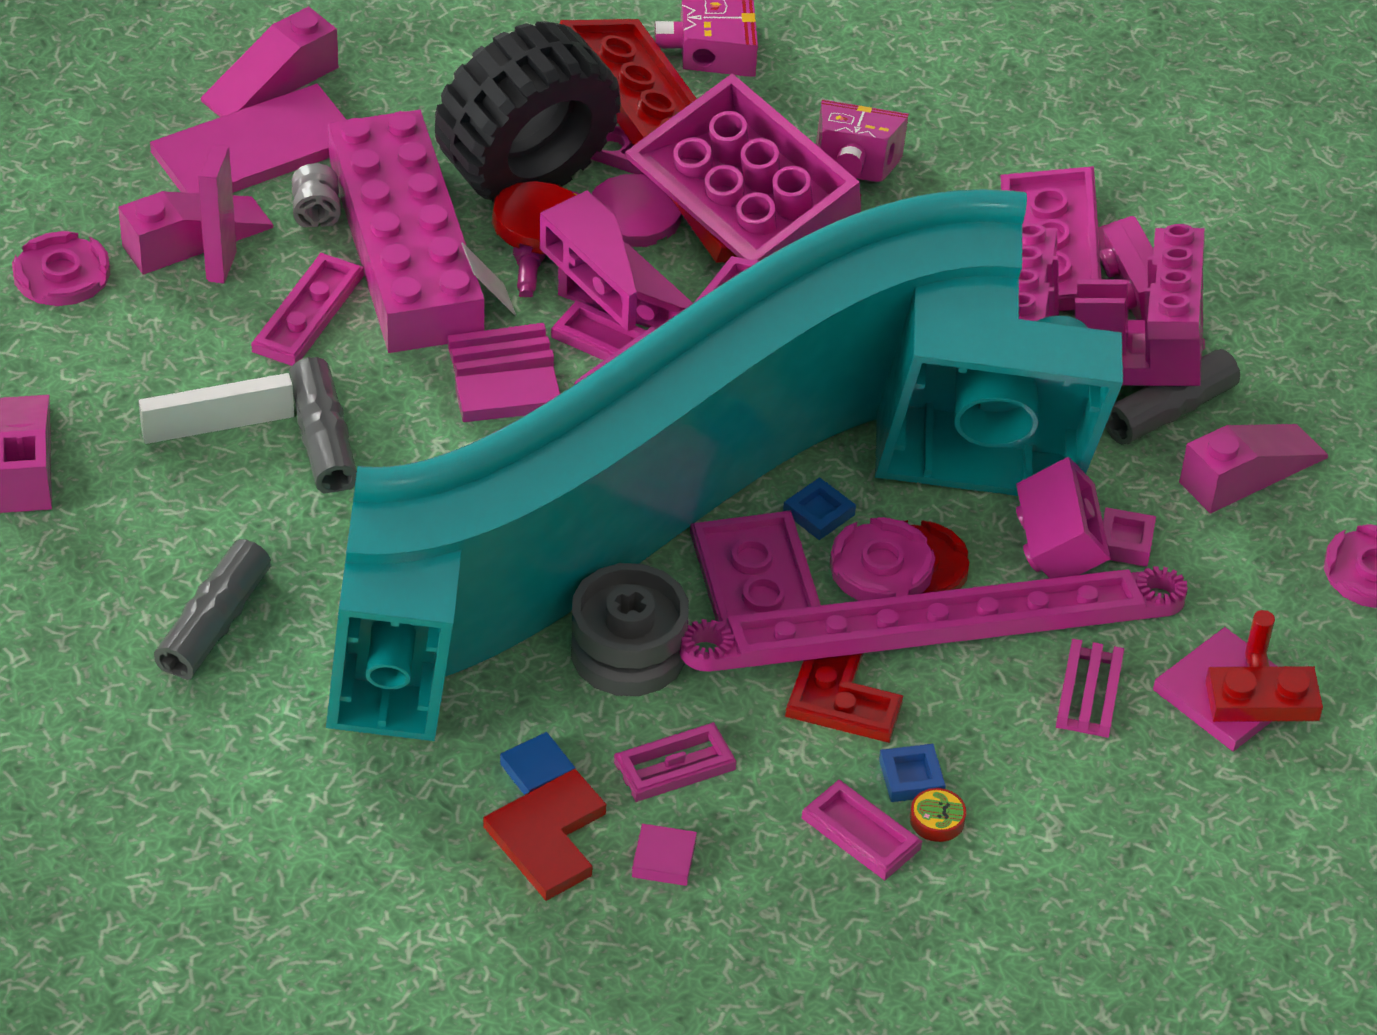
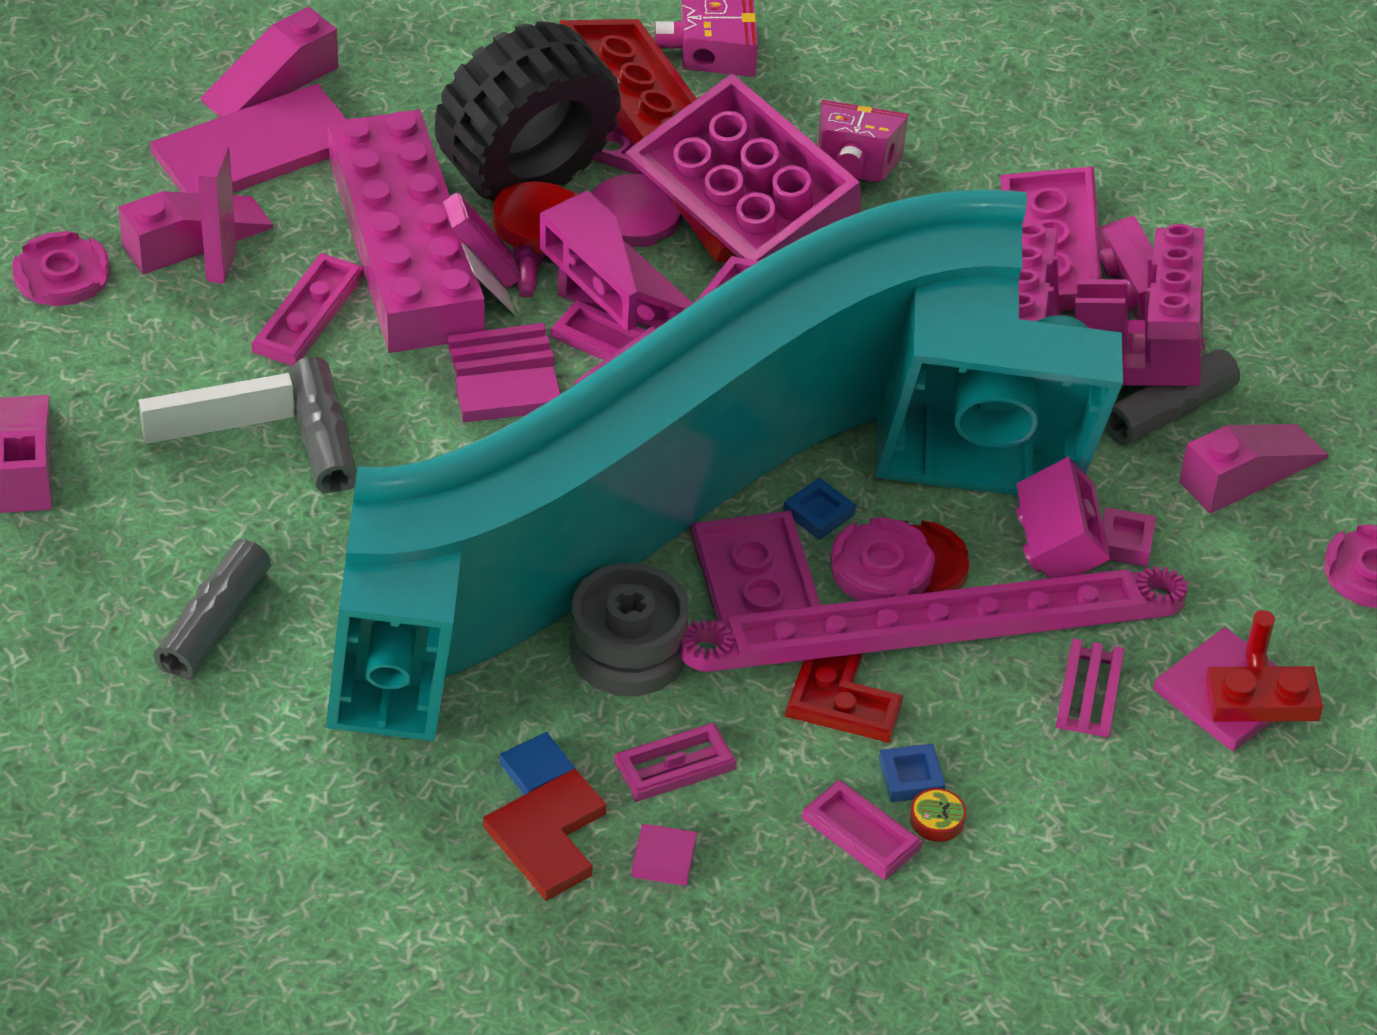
light grey wheel [291,163,341,227] -> none
none -> dark pink tile [443,192,521,289]

